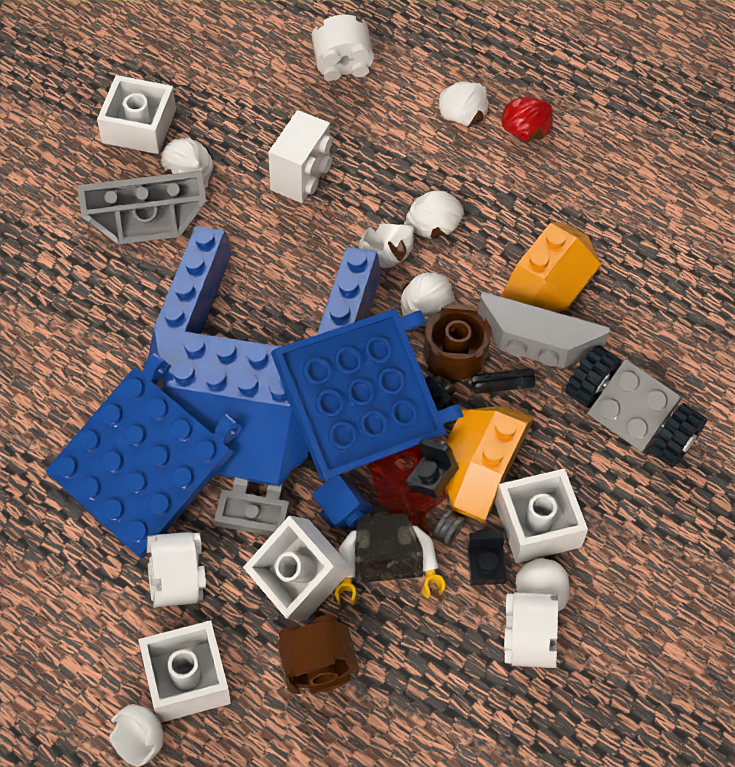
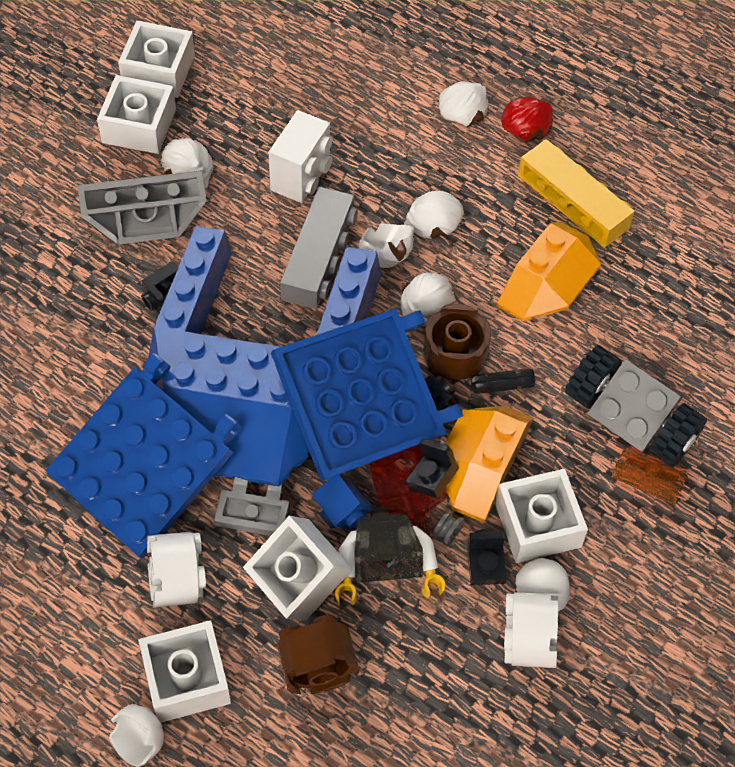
white brick [312,15,374,81] -> none
light grey wedge [478,292,610,370] -> none
none -> white brick [118,21,195,98]
none -> black bracket [141,261,178,314]
none -> light grey brick [280,187,358,309]
none -> yellow brick [518,139,634,248]
none -> clear orange brick [611,448,687,505]

